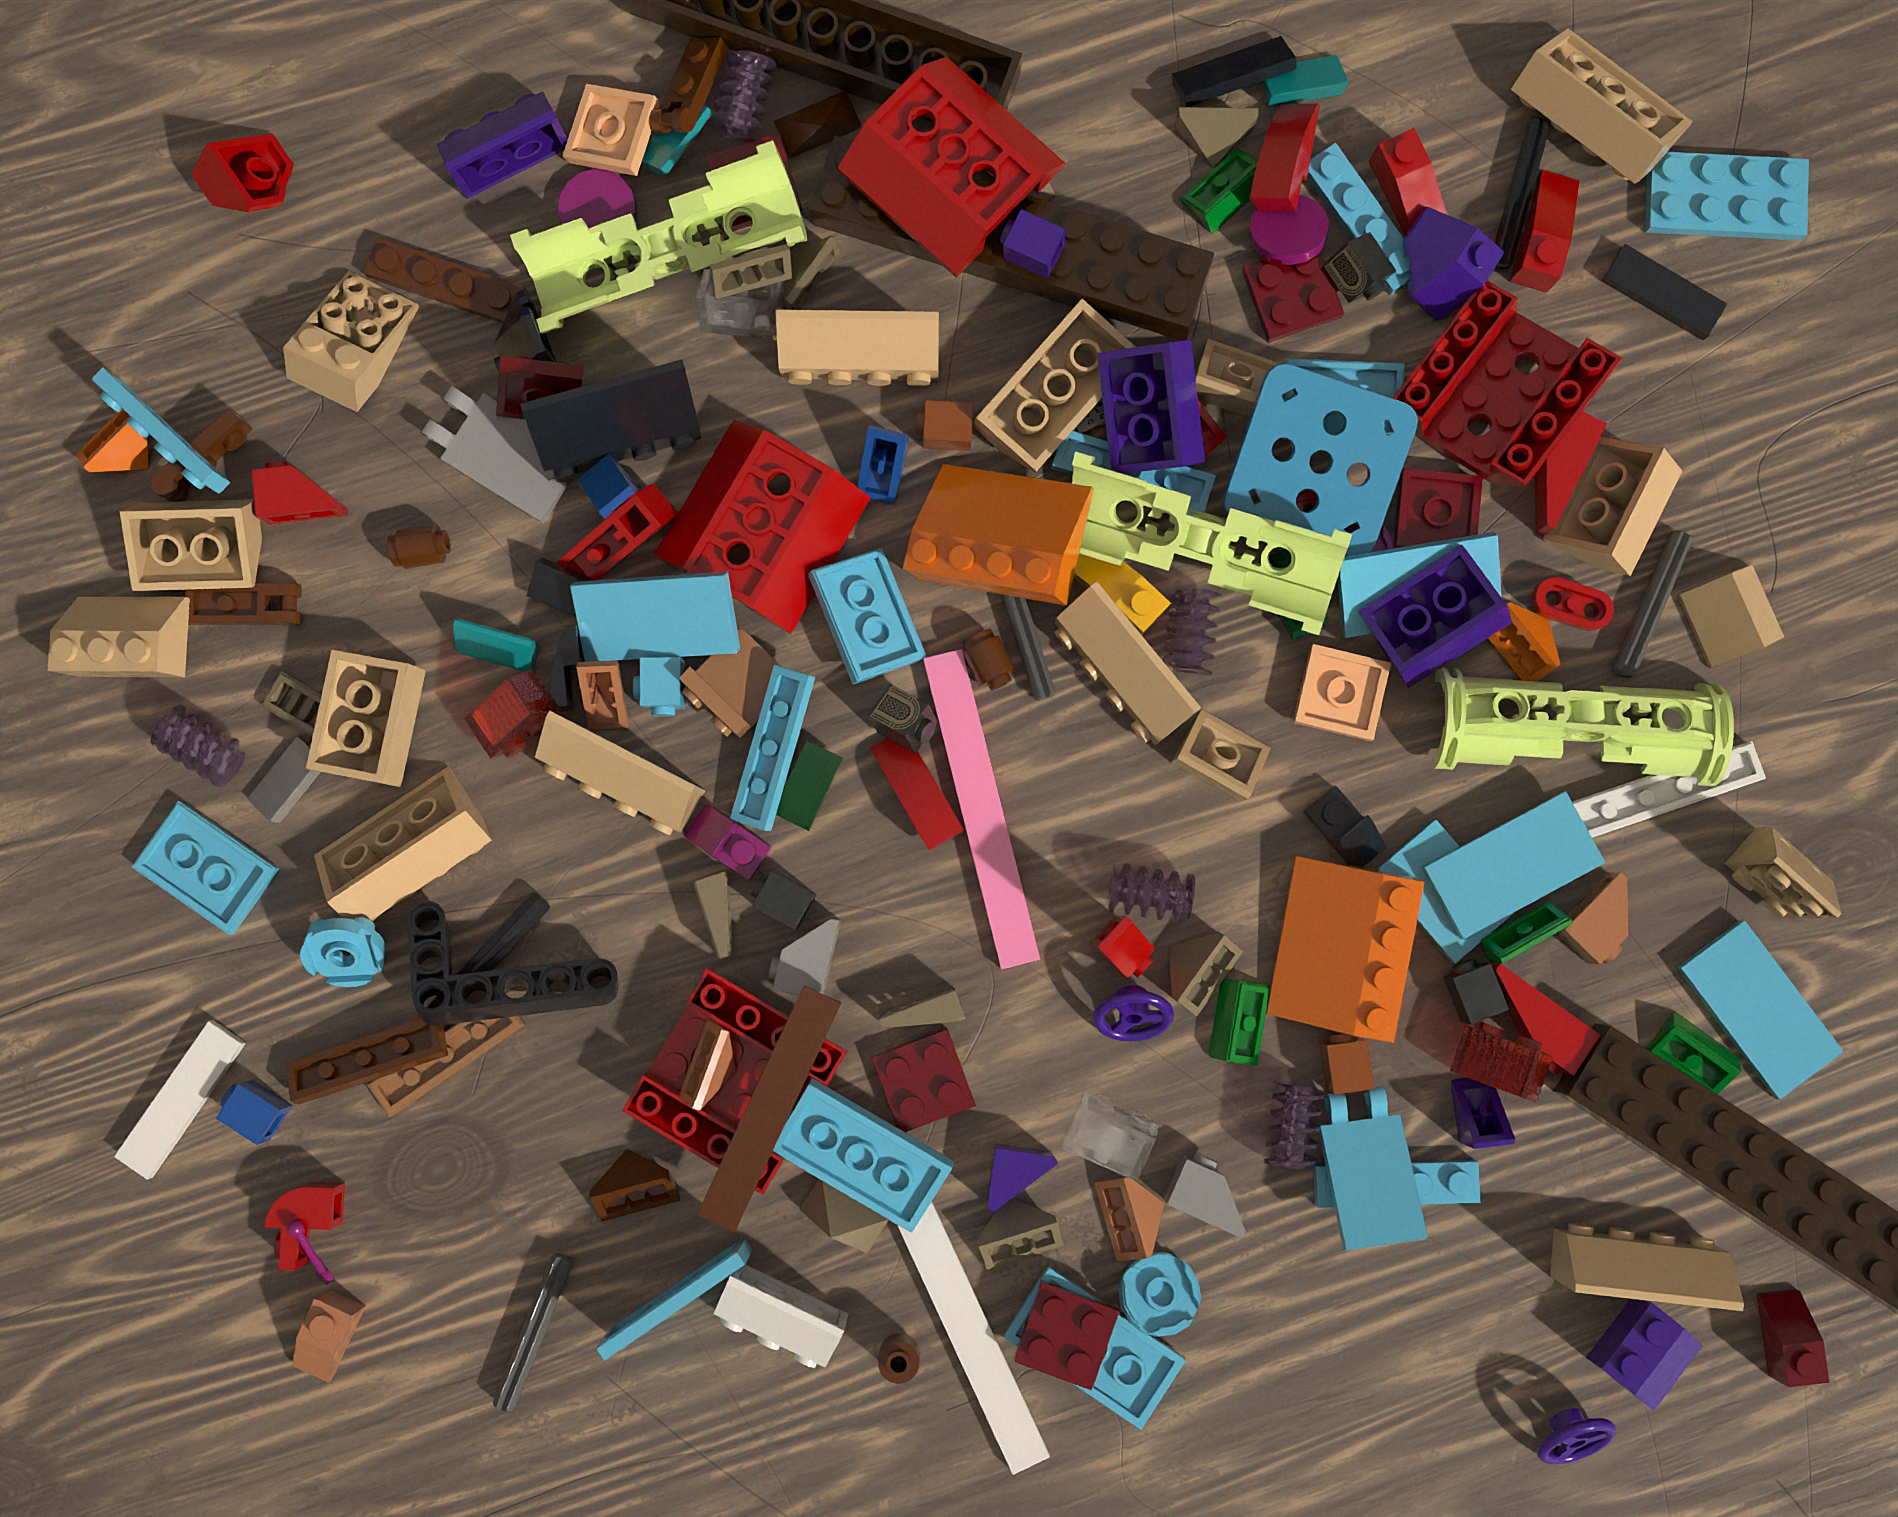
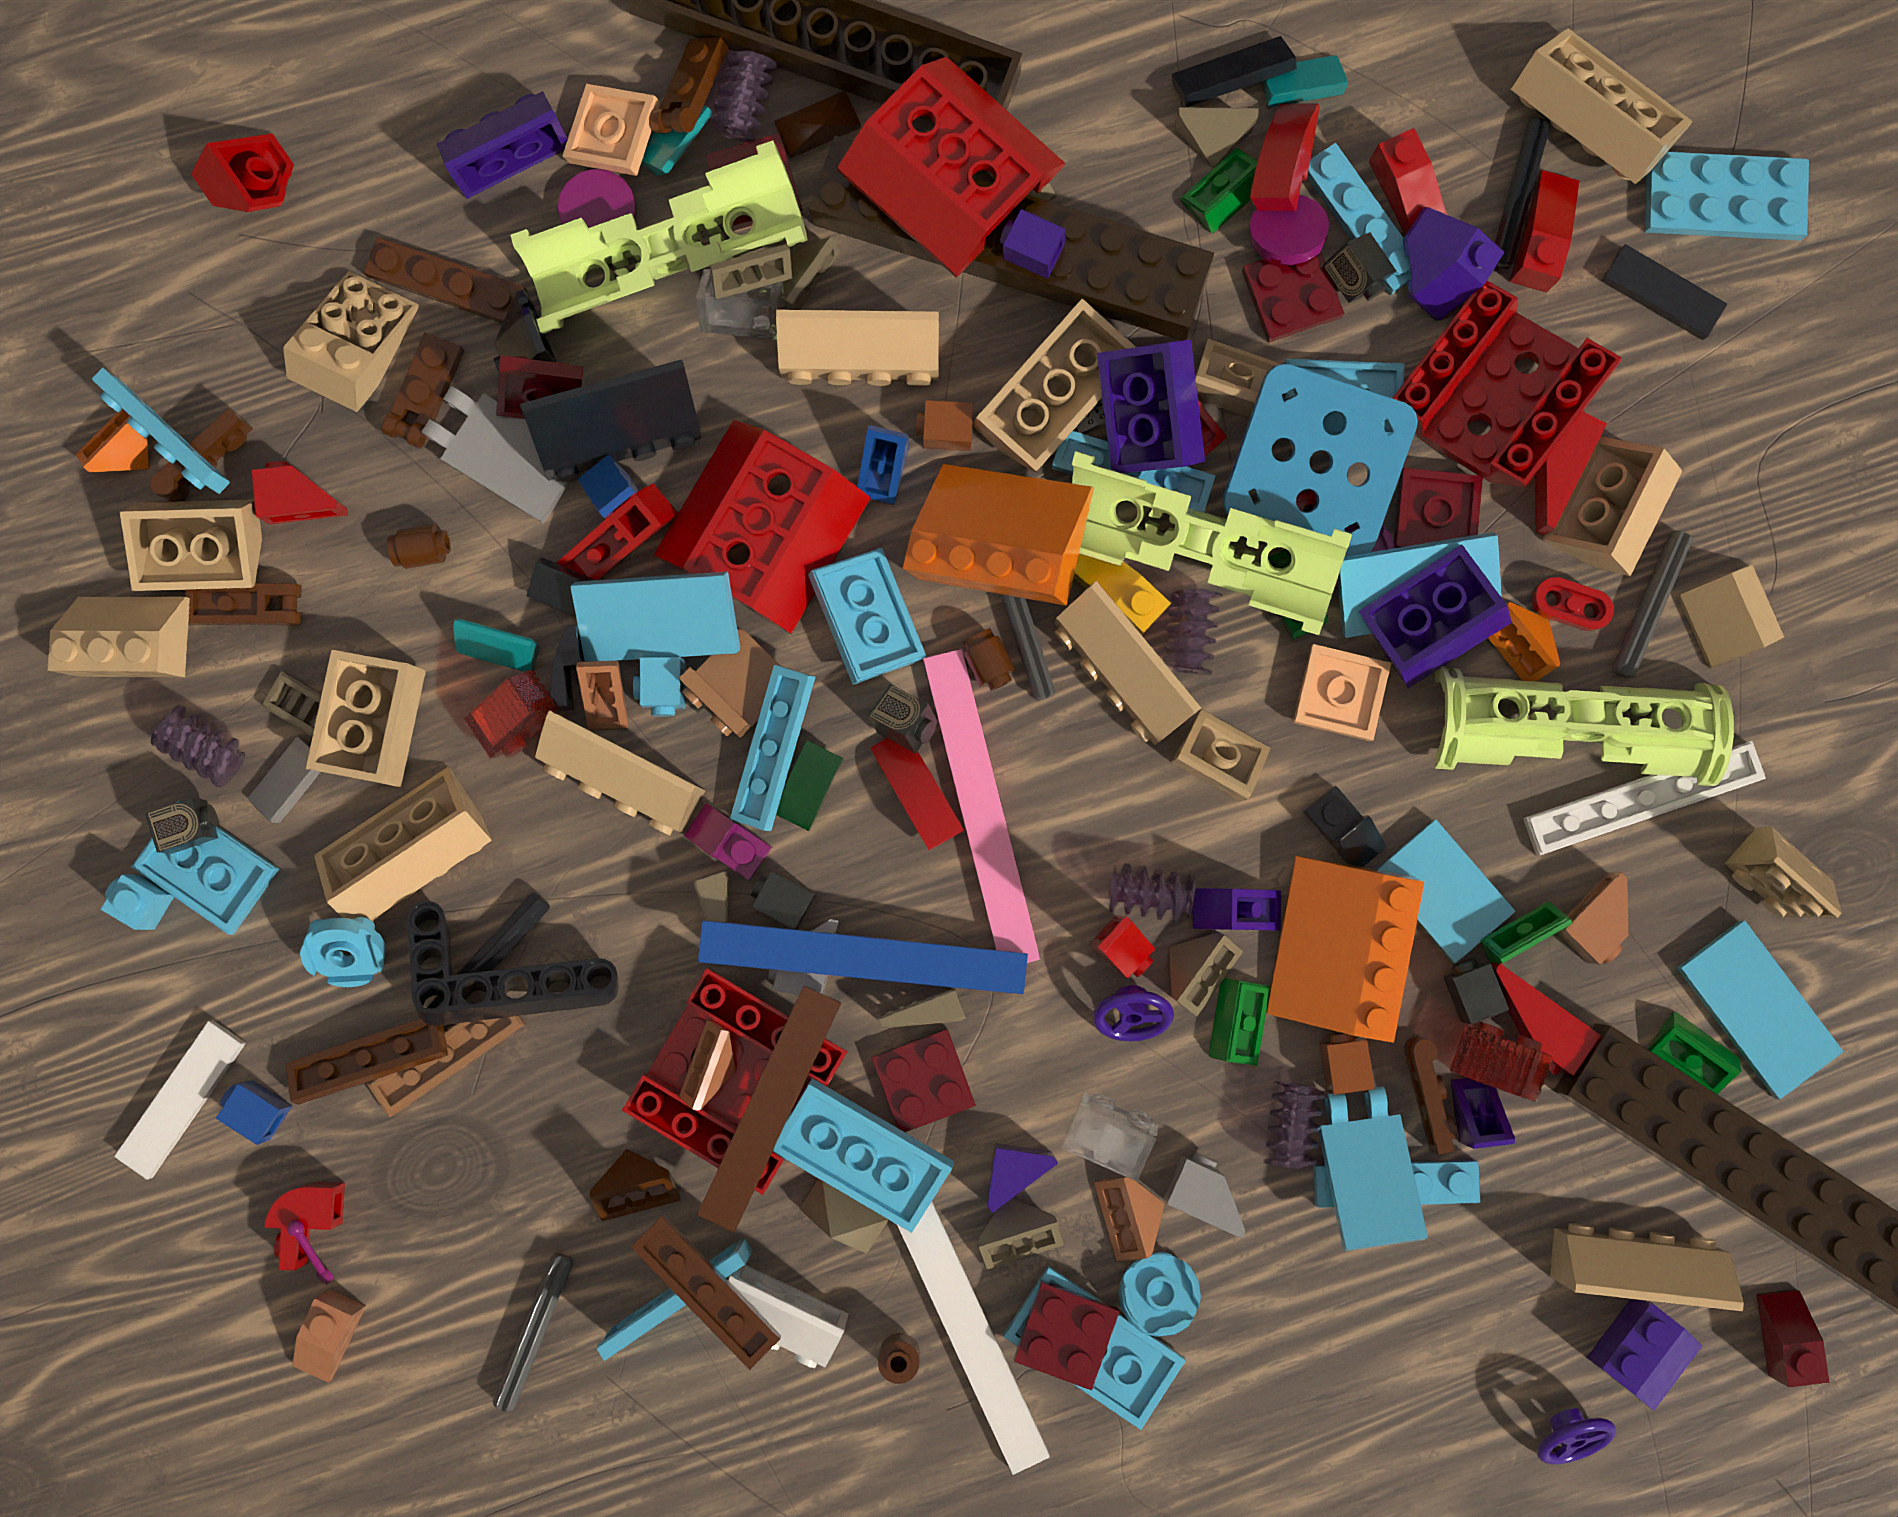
medium azure tile [1421,791,1606,939] -> none
none -> medium azure brick [100,874,174,930]
none -> brick [145,798,219,854]
none -> reddish brown plate [382,332,464,448]
none -> reddish brown plate [631,1214,781,1370]
none -> blue tile [698,920,1028,994]
none -> dark purple slope [1192,888,1281,931]
none -> reddish brown plate [1404,1036,1457,1155]

